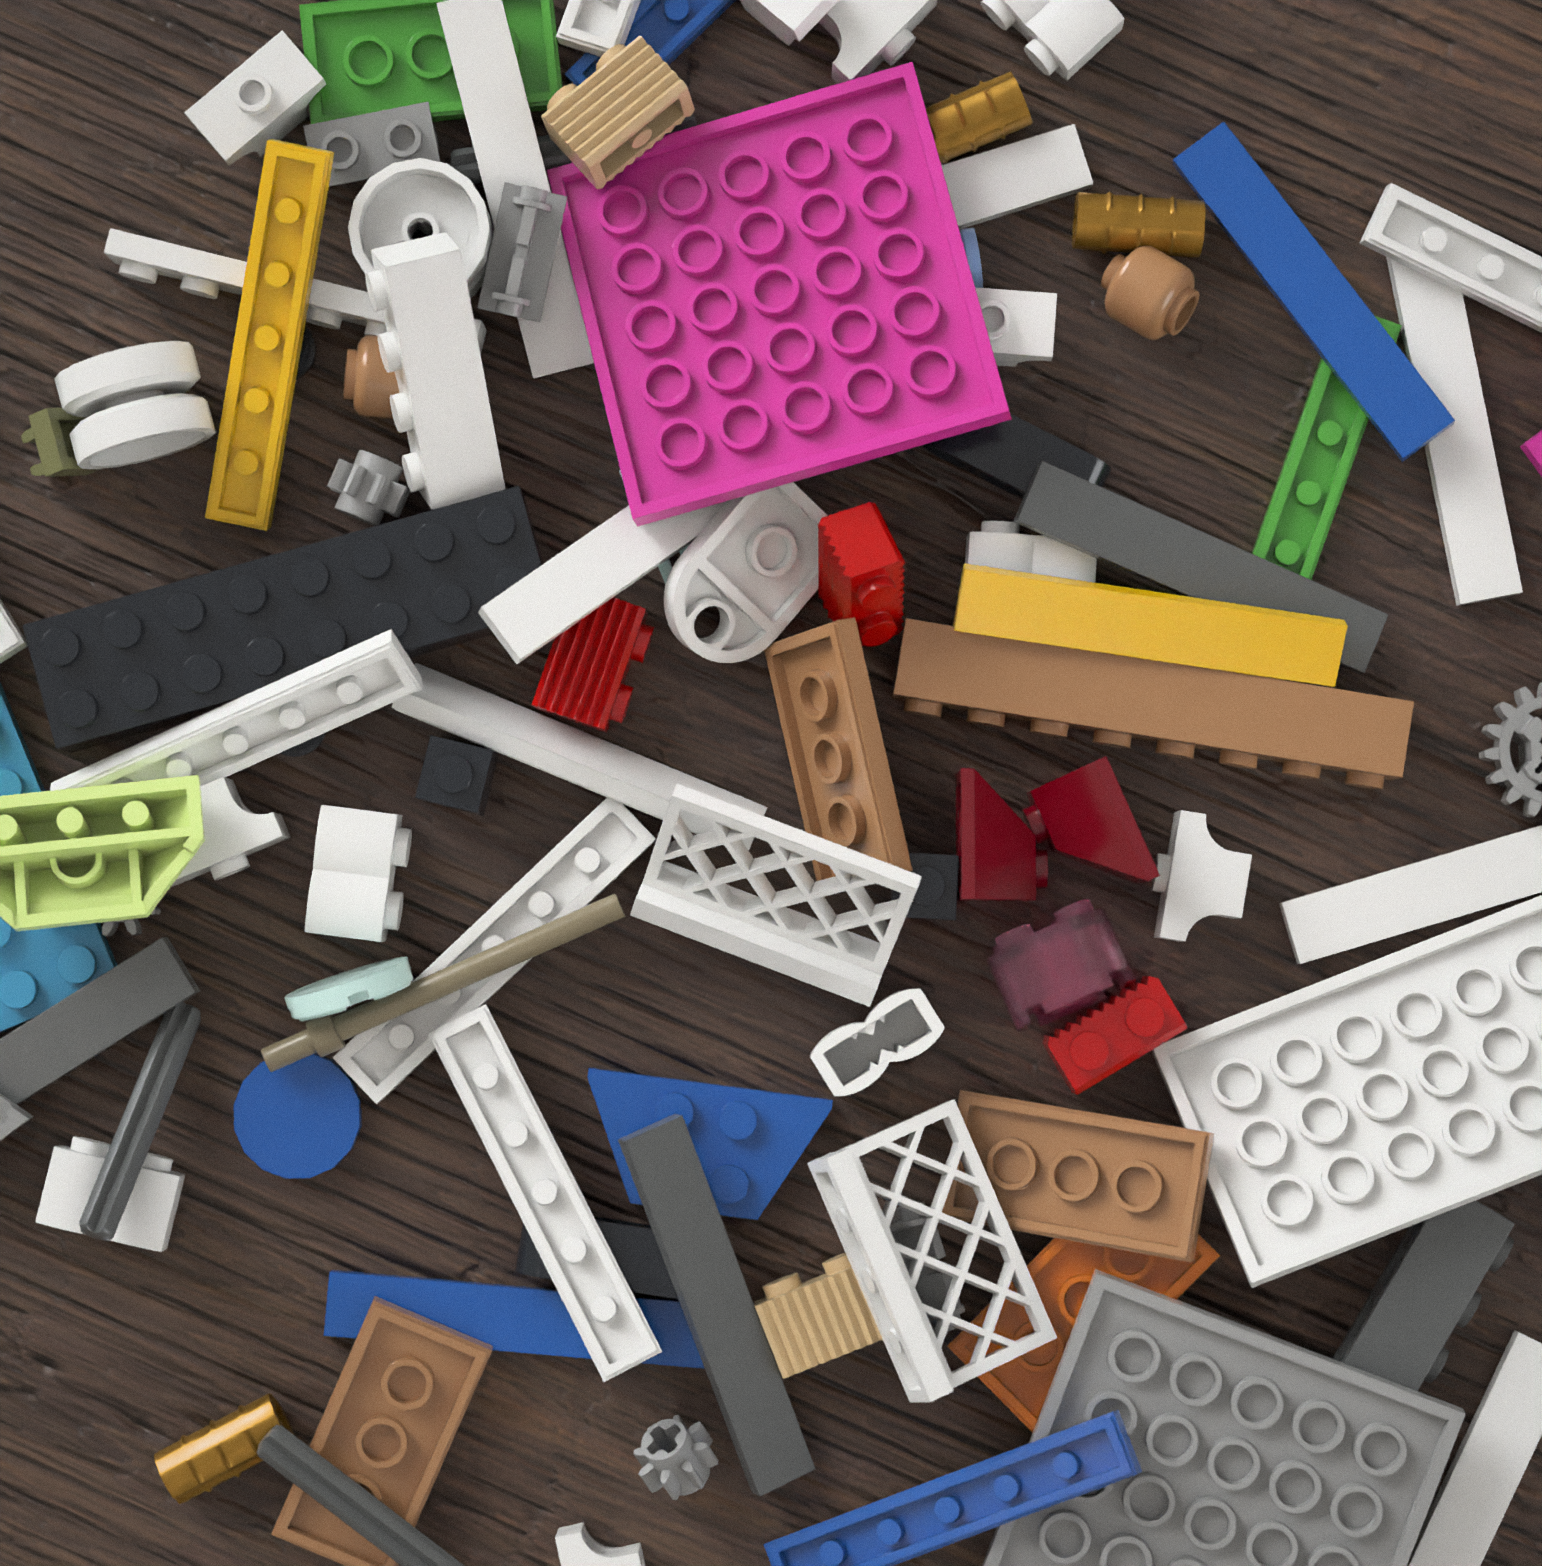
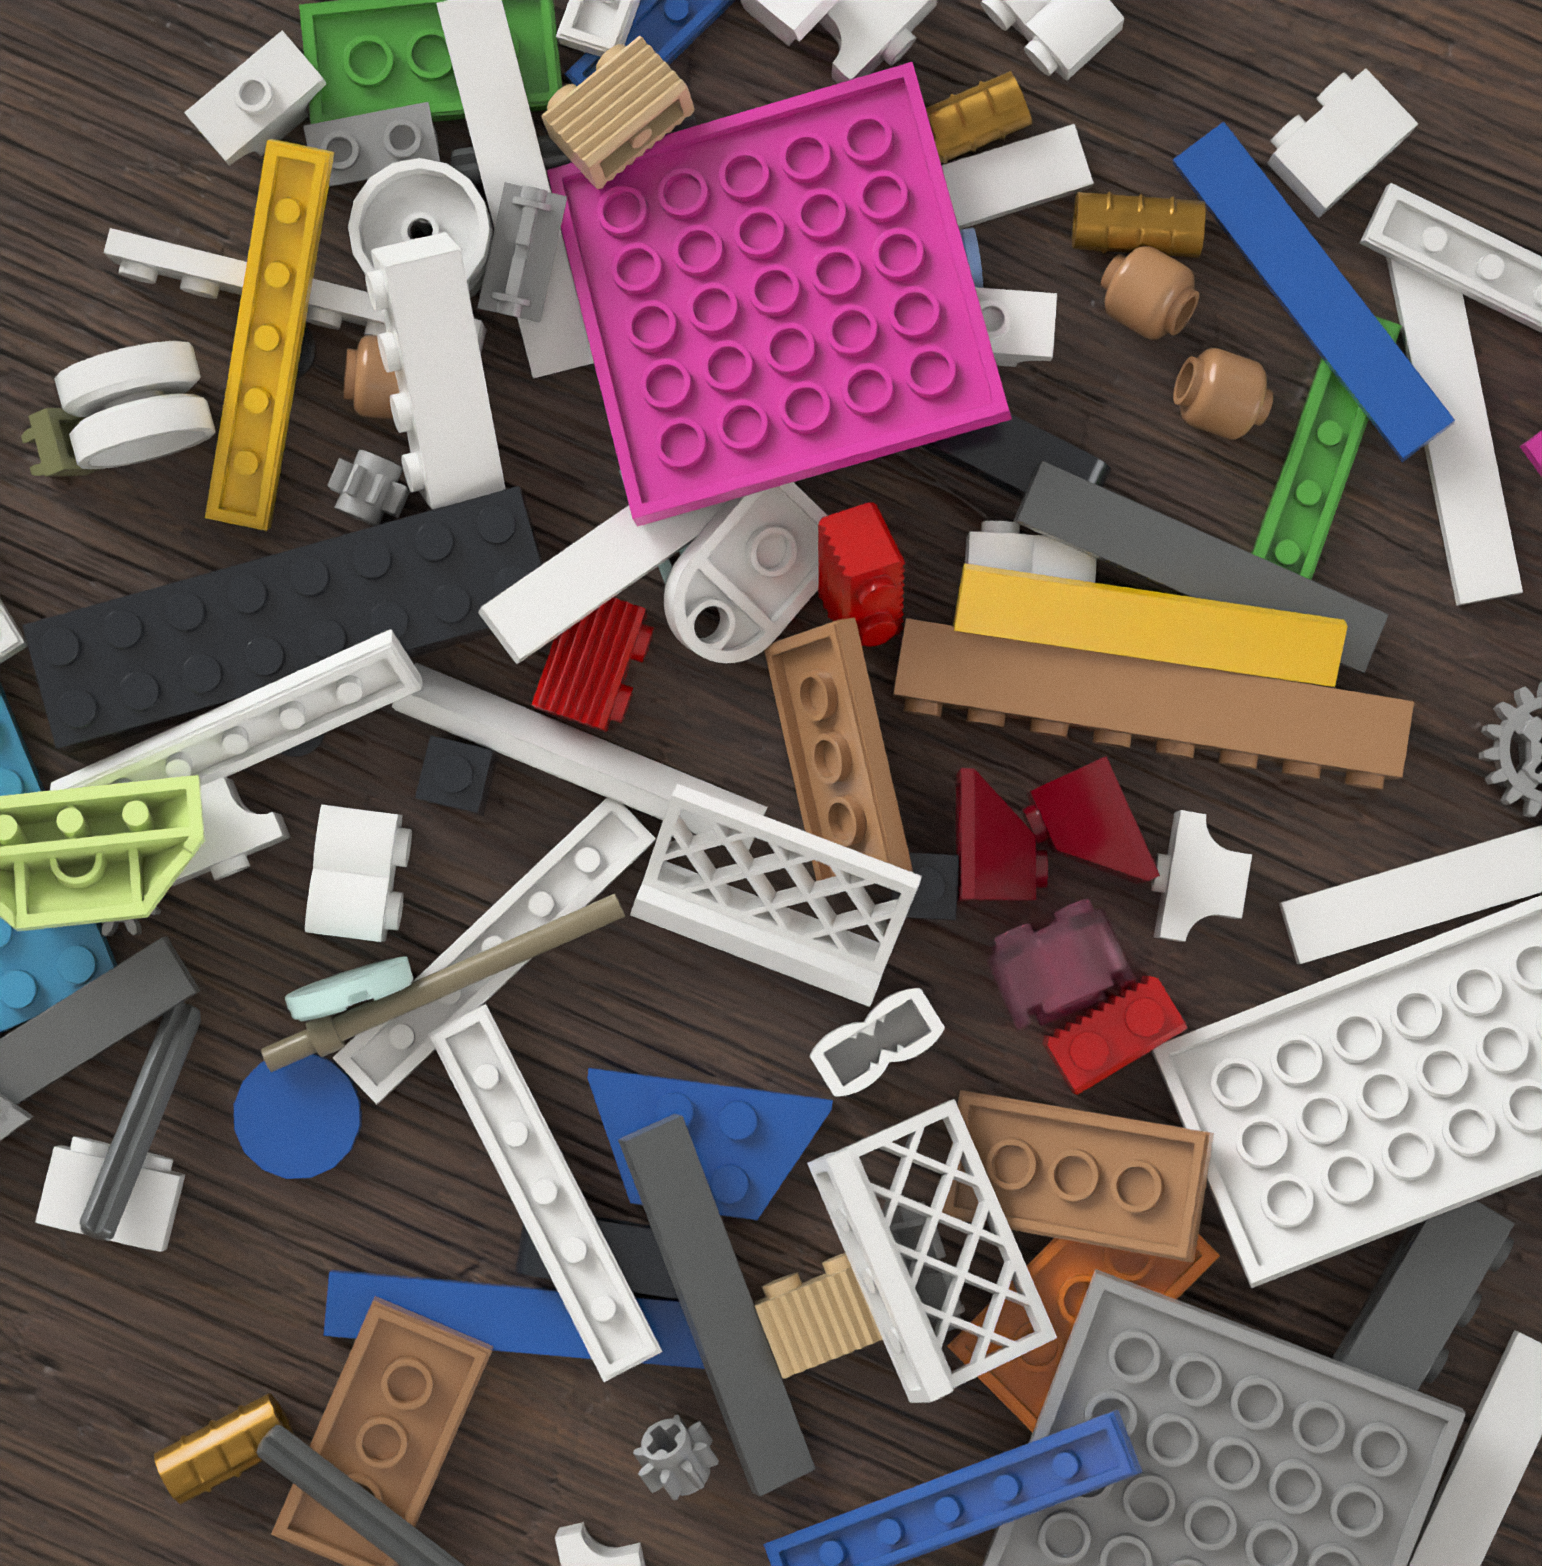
none -> medium nougat head [1173,347,1273,440]
none -> white brick [1267,69,1418,218]

